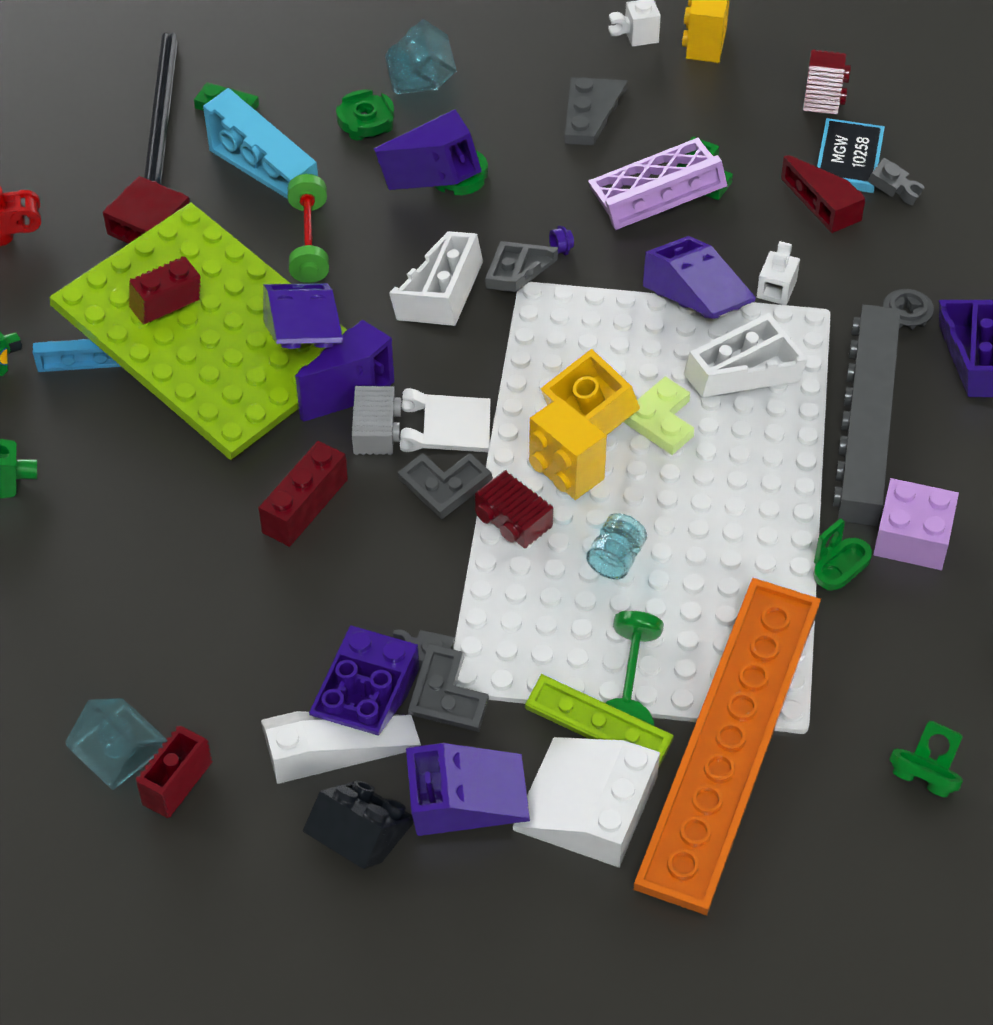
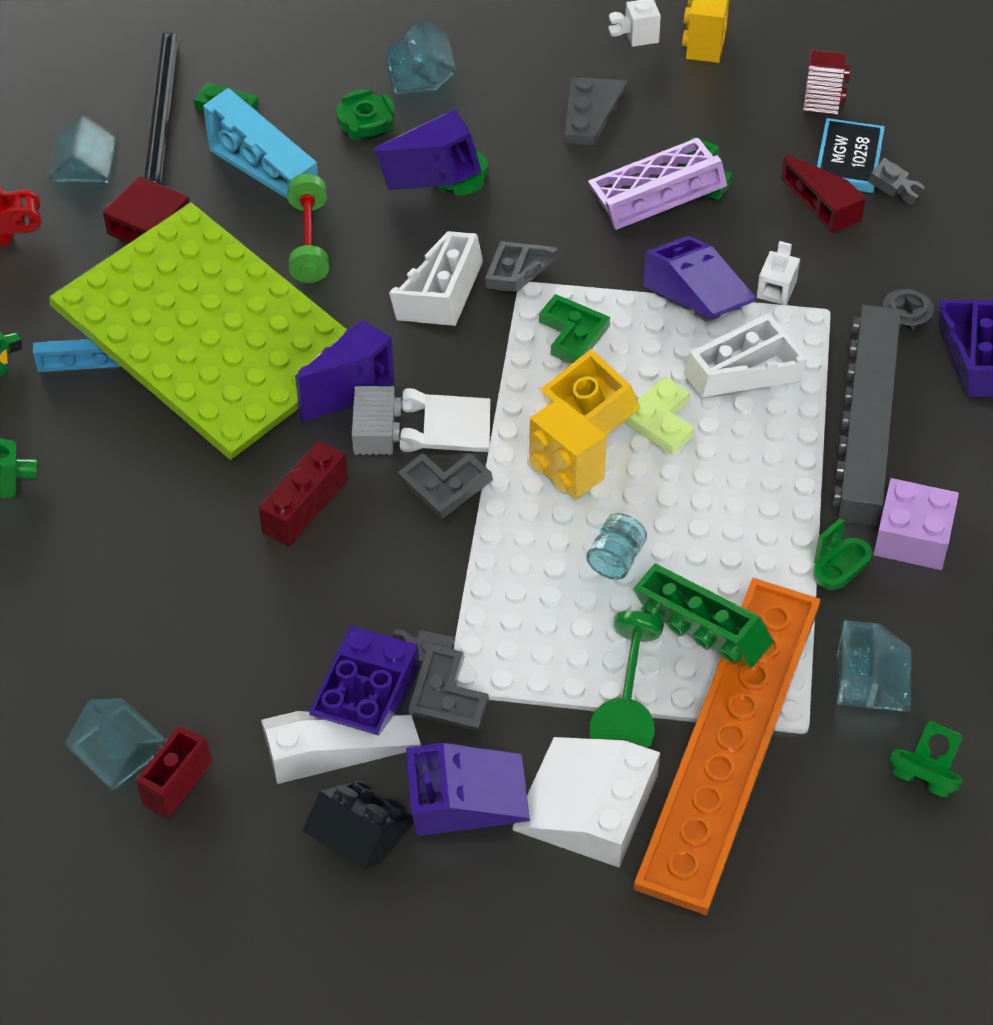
dark red brick [129,256,201,324] -> none
dark purple slope [263,283,343,349] -> none
dark red brick [475,470,553,548] -> none
lime tile [525,674,674,769] -> none
dark purple plate [549,226,574,256] -> none
none -> clear light blue slope [48,115,116,182]
none -> green plate [539,294,610,363]
none -> green brick [633,563,774,669]
none -> clear light blue slope [836,620,911,712]

